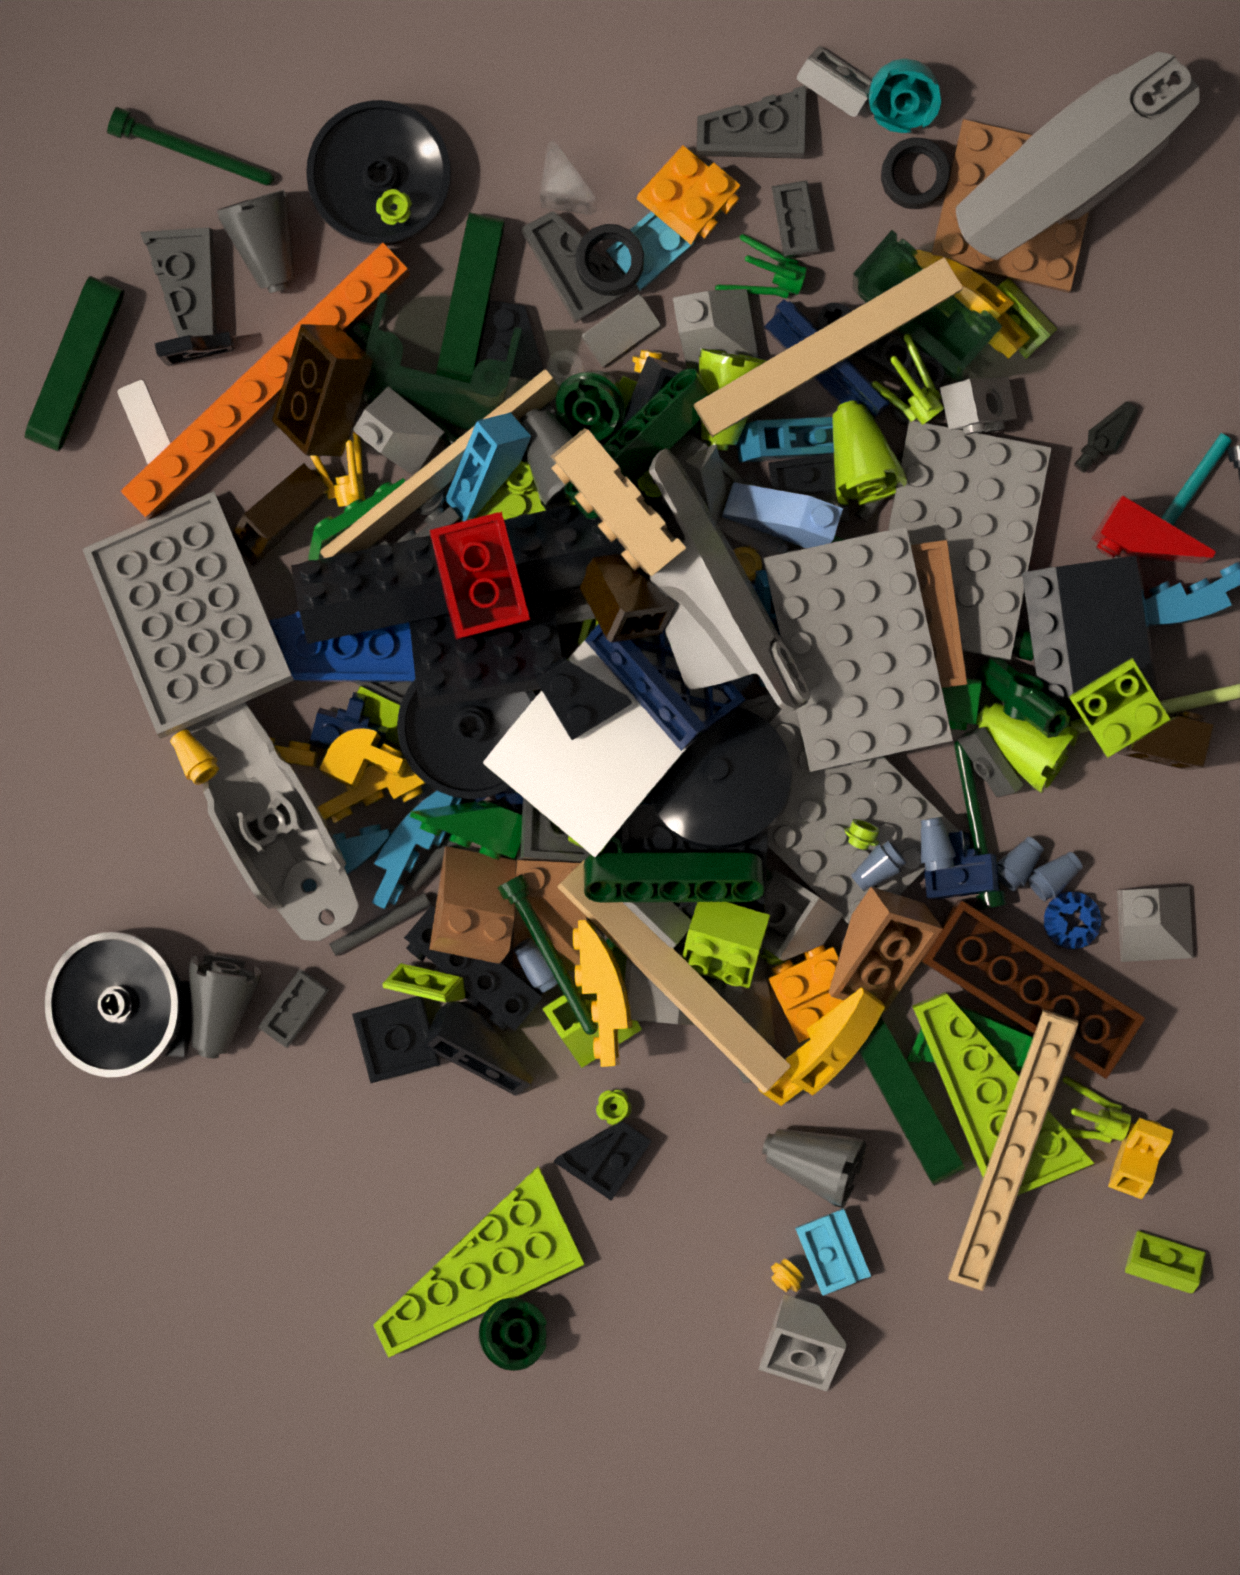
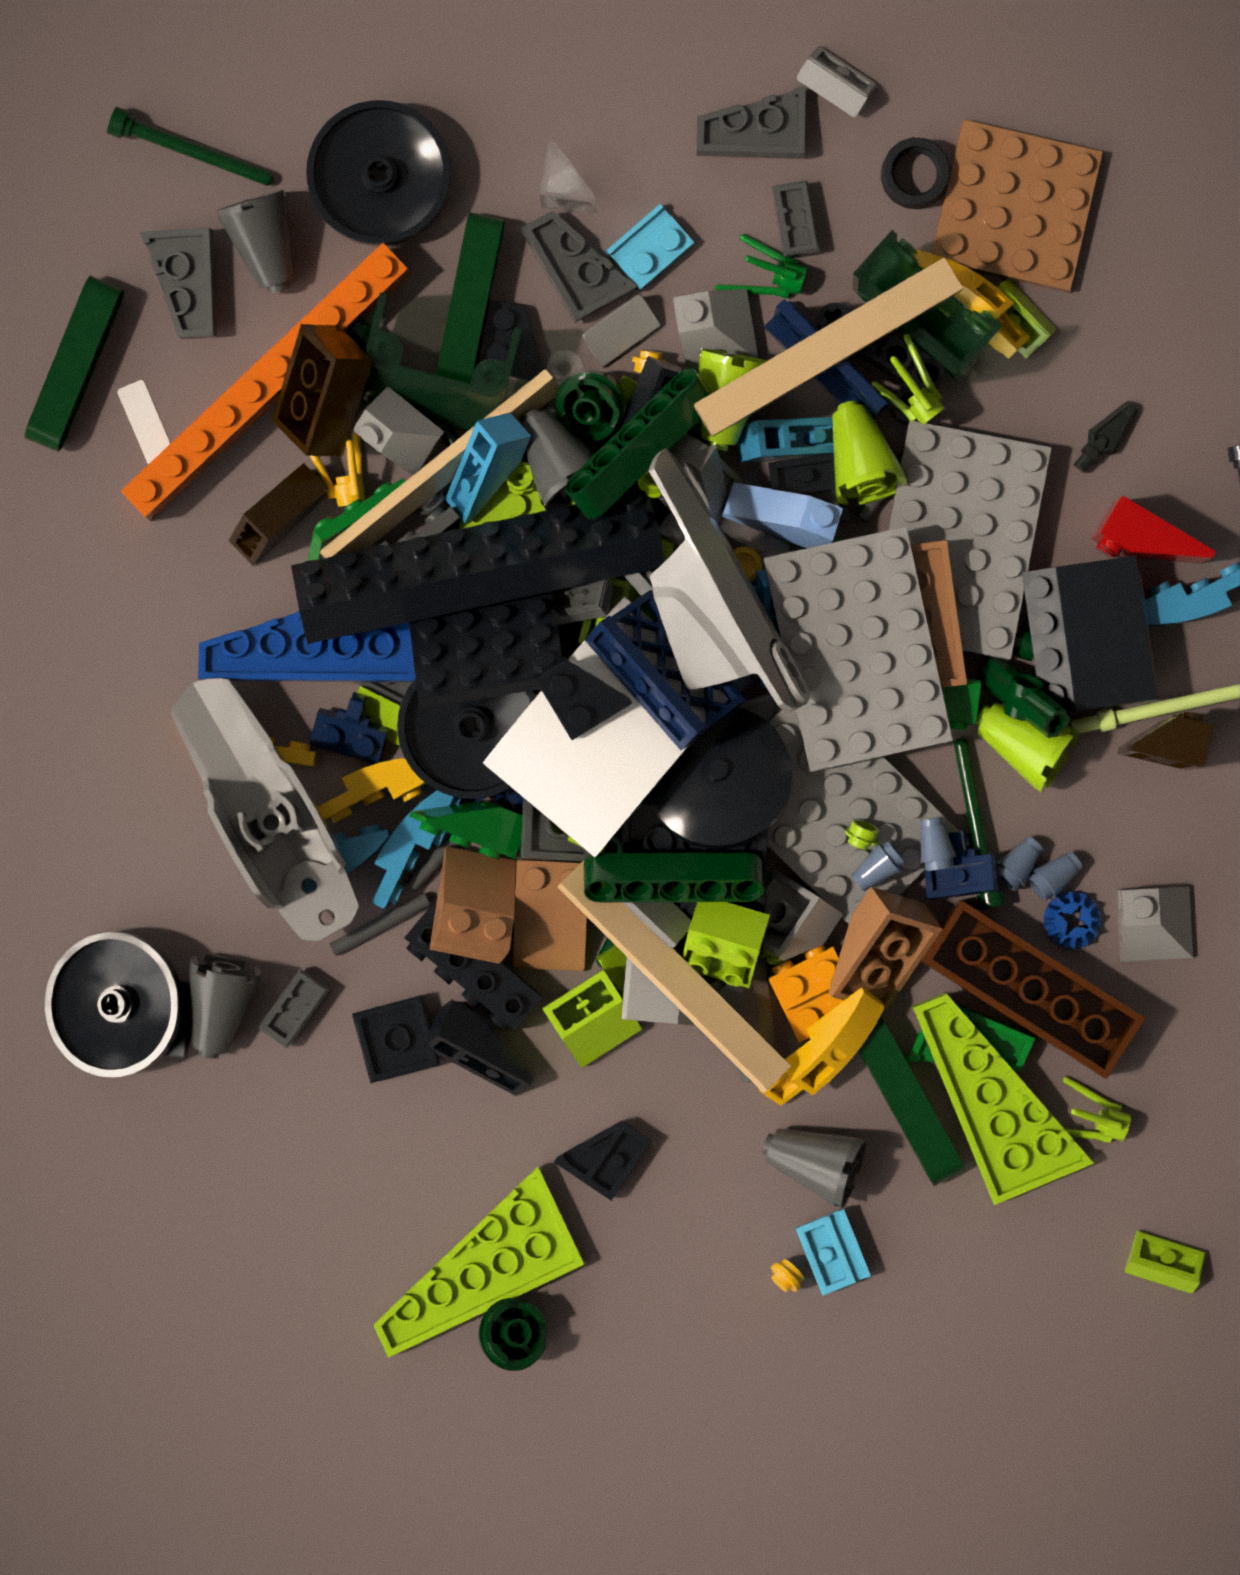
light grey plate [82,491,294,739] -> none
black tile [154,332,235,366] -> none
yellow cone [170,729,219,785] -> none
yellow brick [319,728,407,789] -> none
lime plate [376,189,412,225] -> none
lime slope [382,963,465,1003] -> none
red slope [429,511,530,639] -> none
dark green piece [497,873,598,1035] -> none
sand blue cone [513,938,557,993] -> none
tan wedge [550,428,686,577] -> none
yellow slope [573,920,632,1067] -> none
black tyre [576,224,644,296] -> none
dark brown slope [580,554,675,643] -> none
lime plate [596,1089,632,1125] -> none
light orange plate [636,145,741,245] -> none
light grey slope [758,1294,847,1391] -> none
teal cylinder [869,58,941,133] -> none
light grey brick [940,377,1017,435] -> none
tan tile [948,1009,1079,1291] -> none
light grey piece [956,52,1199,260] -> none
dark grey plate [957,727,1024,797] -> none
lime slope [1069,658,1171,758] -> none
yellow brick [1108,1118,1173,1199] -> none
teal bar [1161,433,1232,525] -> none

